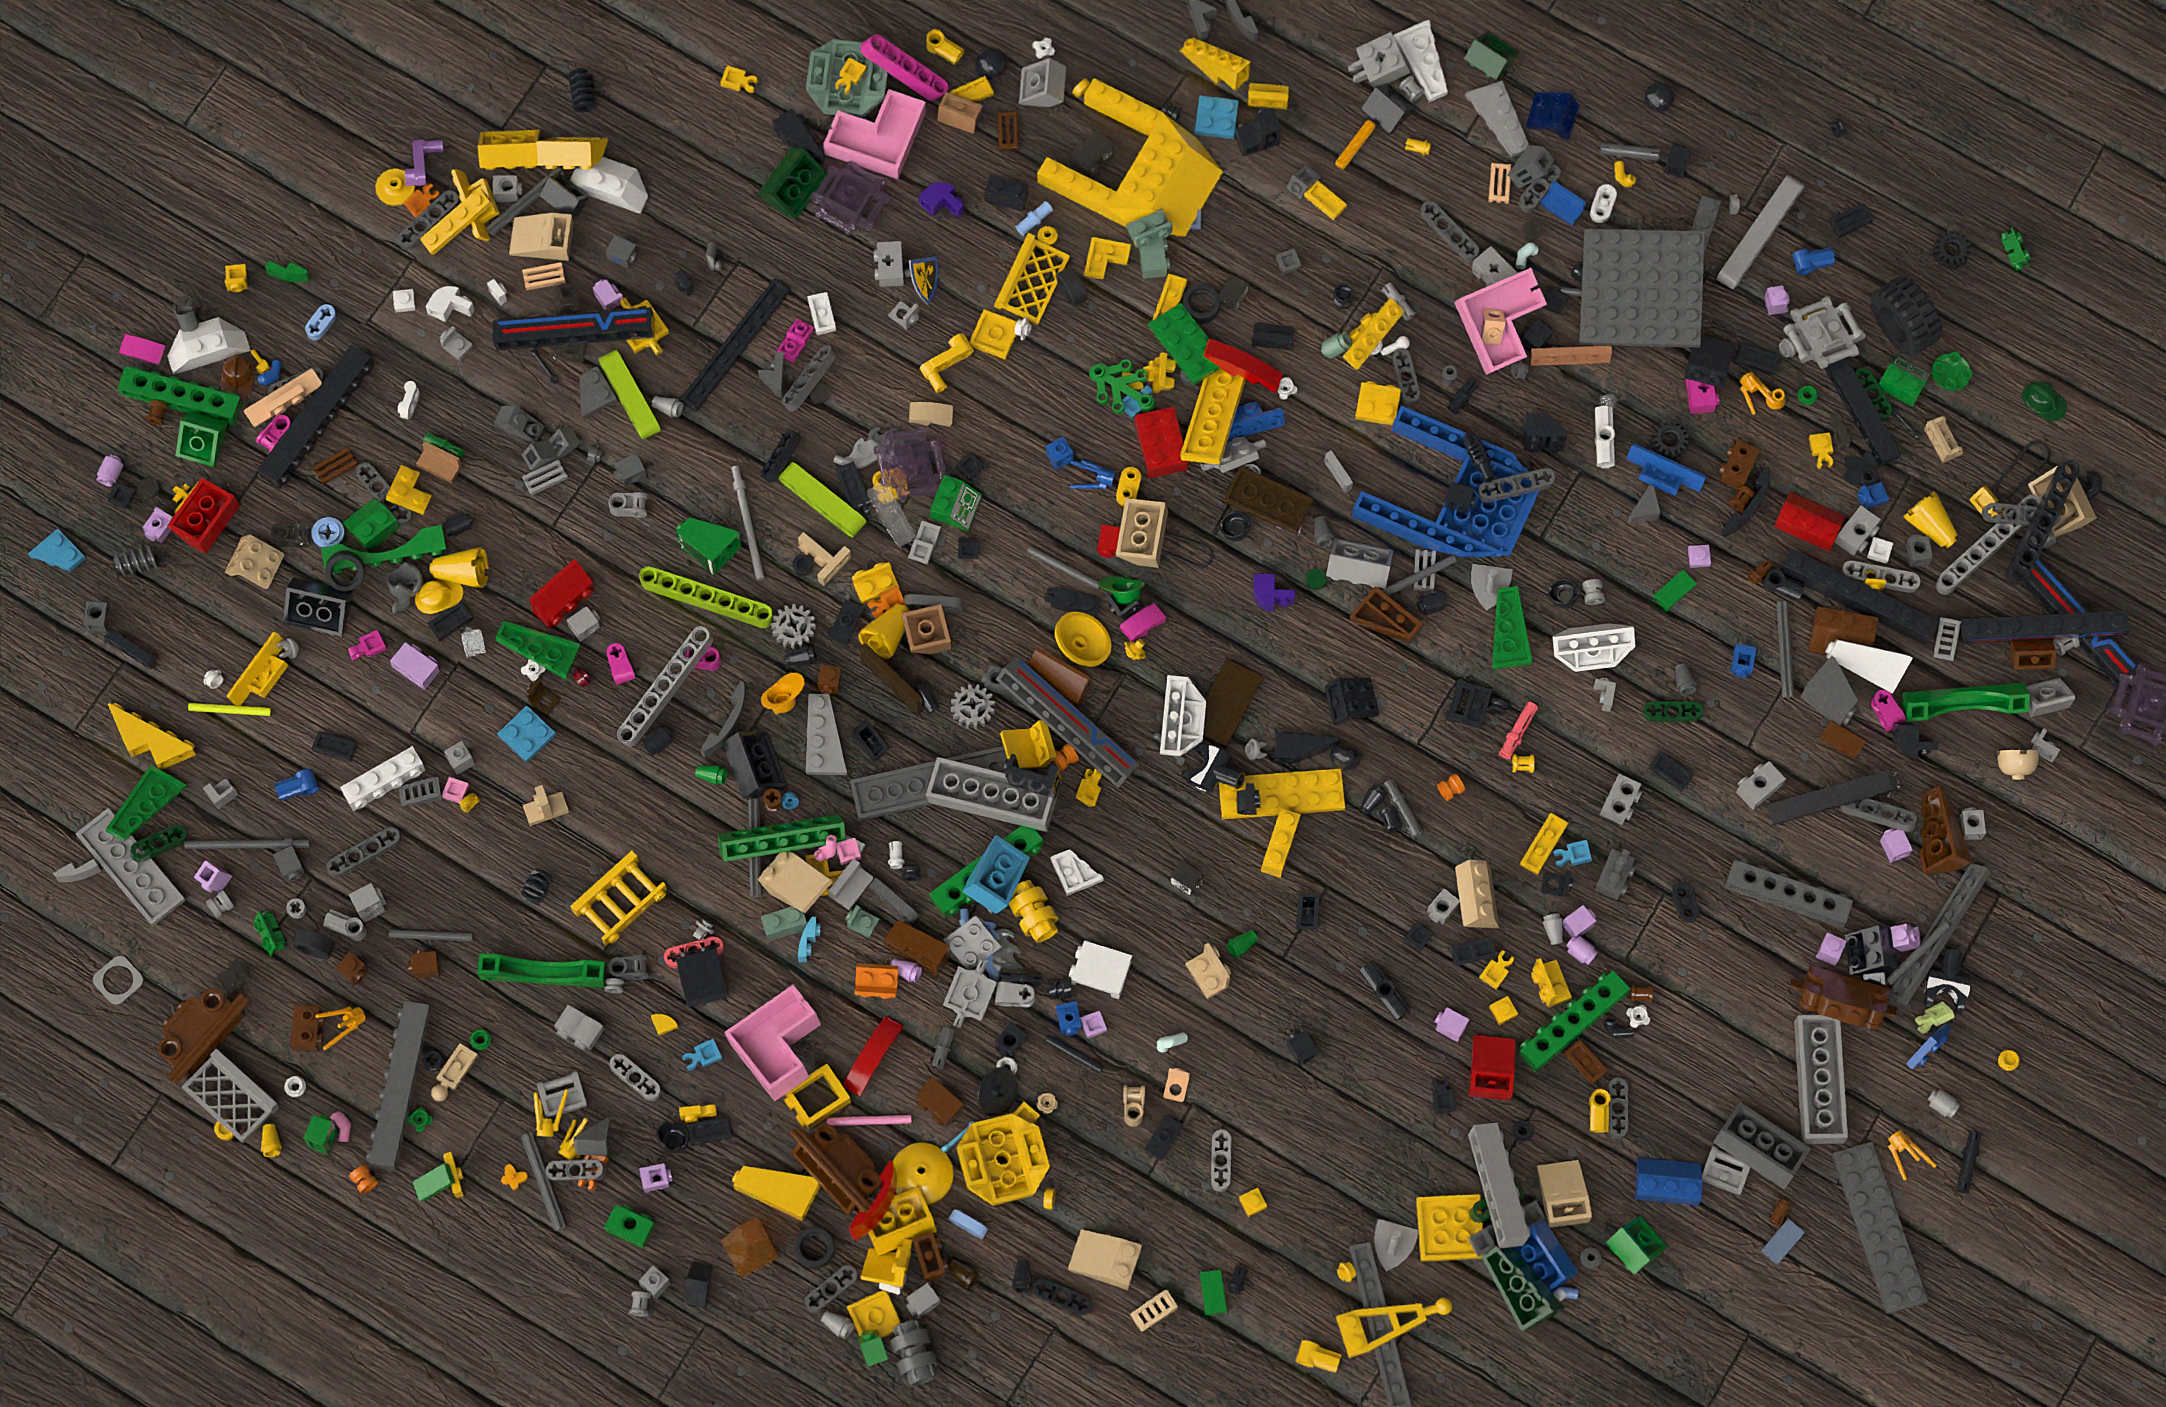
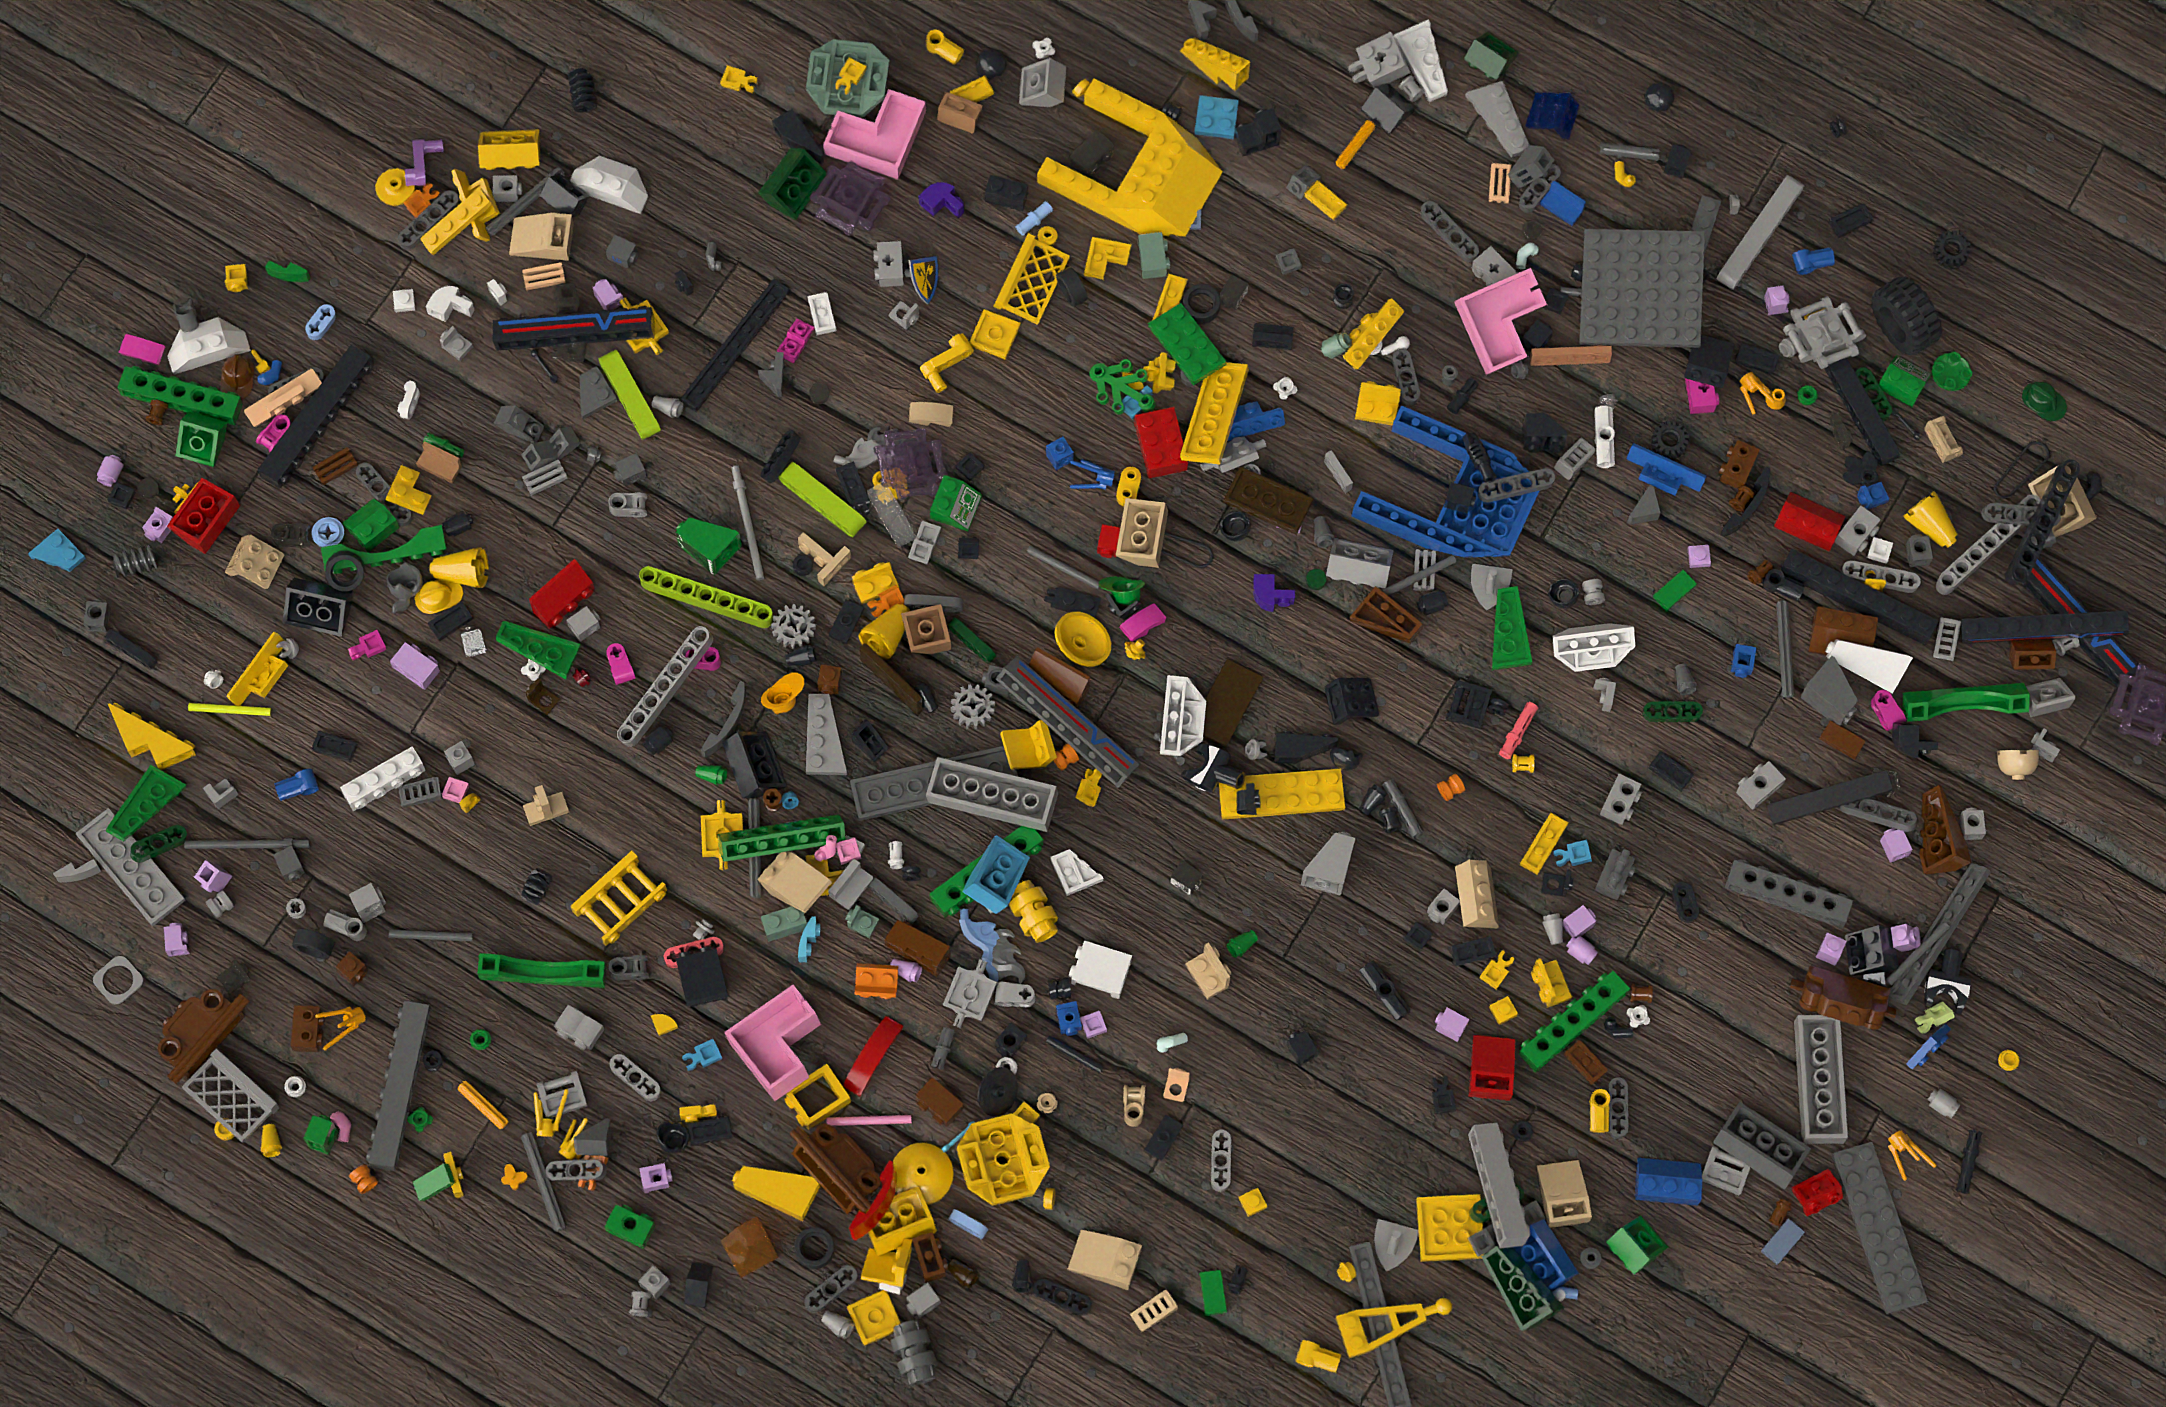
green hinge [254,911,286,956] -> none
dark grey beam [326,827,401,878] -> none
reddish brown brick [408,950,440,979] -> none
tan plate [431,1044,478,1102] -> none
dark azure plate [497,705,556,763] -> none
yellow slope [536,137,608,169] -> none
light grey bush [605,978,624,993] -> none
dark grey beam [782,345,837,411] -> none
green brick [857,1330,888,1366] -> none
dark pink beam [860,35,948,101] -> none
light grey hinge [943,916,1001,970] -> none
reddish brown tile [998,112,1018,151] -> none
black pin [999,968,1042,986] -> none
black panel [1003,754,1062,799] -> none
white plate [1015,317,1031,340] -> none
sand green bracket [1126,210,1173,247] -> none
red slope [1203,339,1283,392] -> none
yellow panel [1248,83,1289,109] -> none
yellow brick [1261,808,1301,878] -> none
black slope [1296,891,1320,930] -> none
light grey pin [1381,283,1415,321] -> none
yellow pin [1405,137,1431,156] -> none
light nougat bracket [1481,308,1506,345] -> none
white plate [1590,185,1617,223] -> none
yellow plate [1809,433,1833,469] -> none
yellow plate [1969,486,2002,517] -> none
green hinge [2001,228,2031,271] -> none
none -> lavender brick [164,923,190,956]
none -> light orange axle [458,1081,509,1129]
none -> yellow plate [701,800,743,870]
none -> dark green beam [947,617,996,664]
none -> light grey slope [1301,832,1355,896]
none -> light grey slope [1554,437,1596,480]
none -> red bracket [1792,1169,1843,1216]

